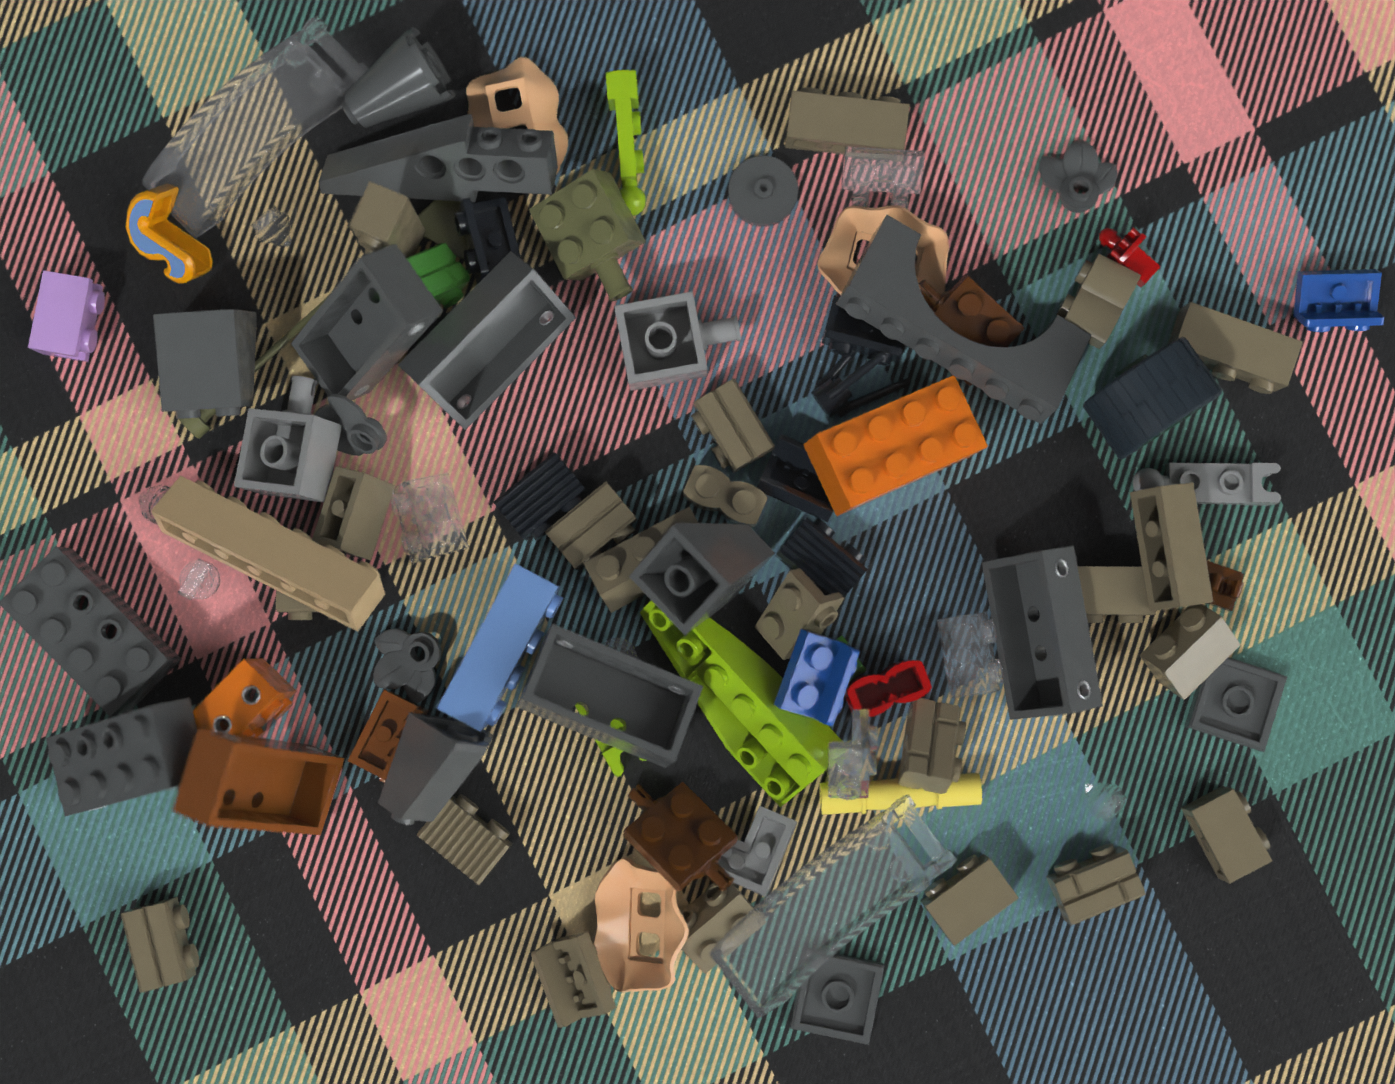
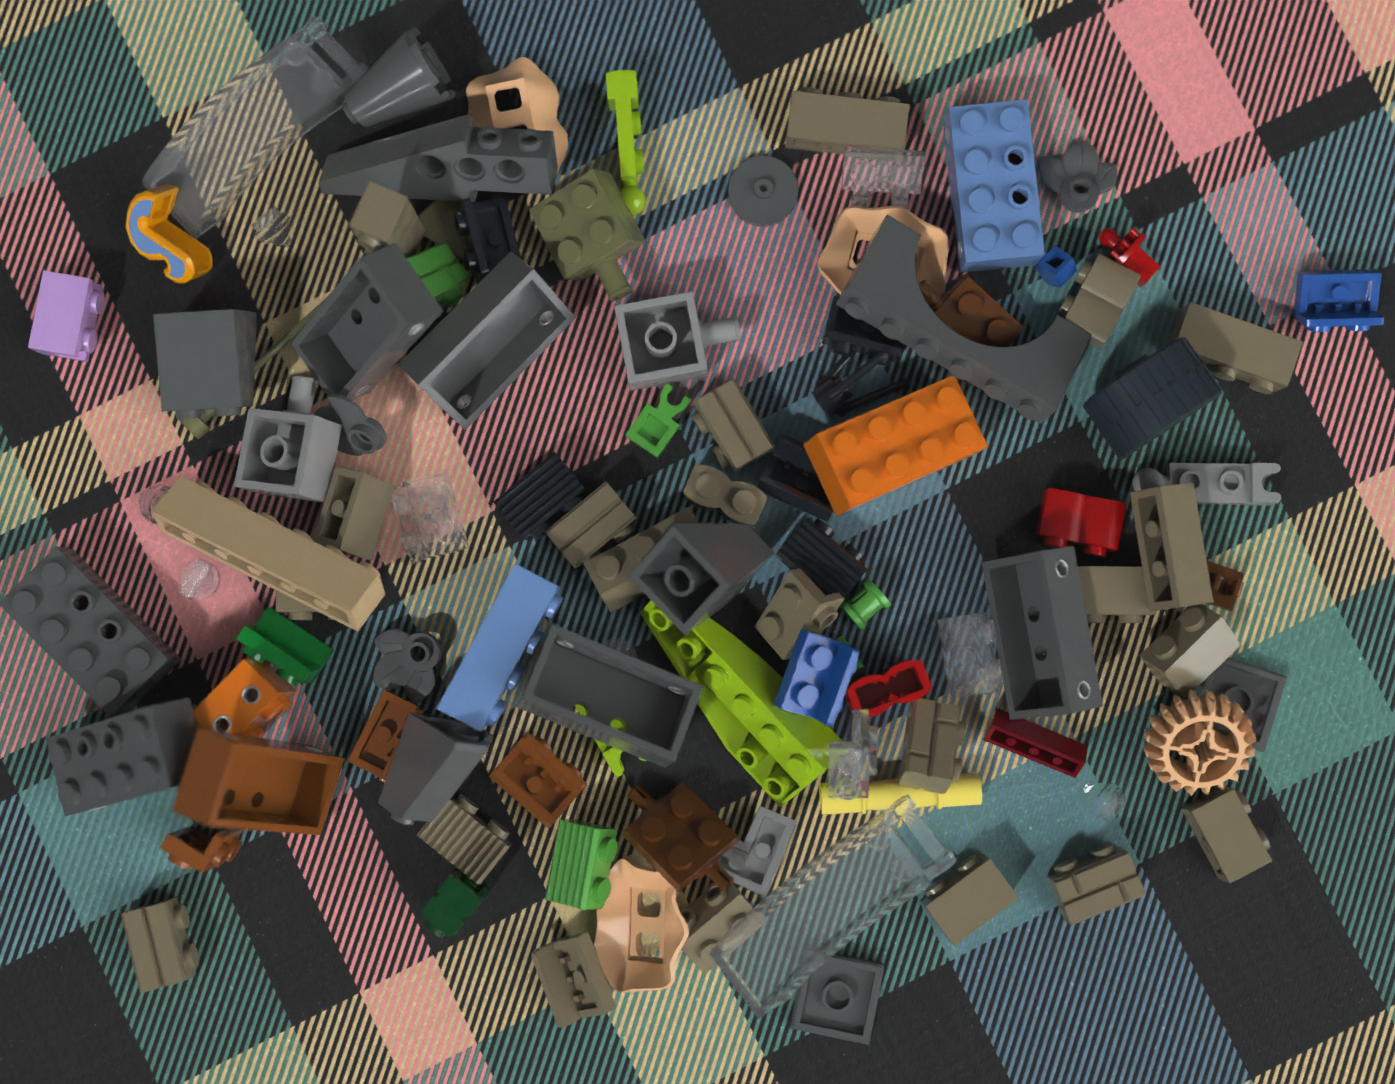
none -> dark orange bracket [160,826,243,873]
none -> green bracket [236,608,333,686]
none -> dark green brick [421,869,490,938]
none -> dark orange bracket [489,732,587,829]
none -> bright green brick [545,819,618,910]
none -> bright green plate [625,383,692,459]
none -> bright green bush [840,579,891,631]
none -> medium blue piece [942,99,1045,273]
none -> dark red piece [983,708,1088,778]
none -> blue piece [1035,245,1077,288]
none -> red brick [1035,488,1127,558]
none -> light nougat gear [1143,689,1256,796]

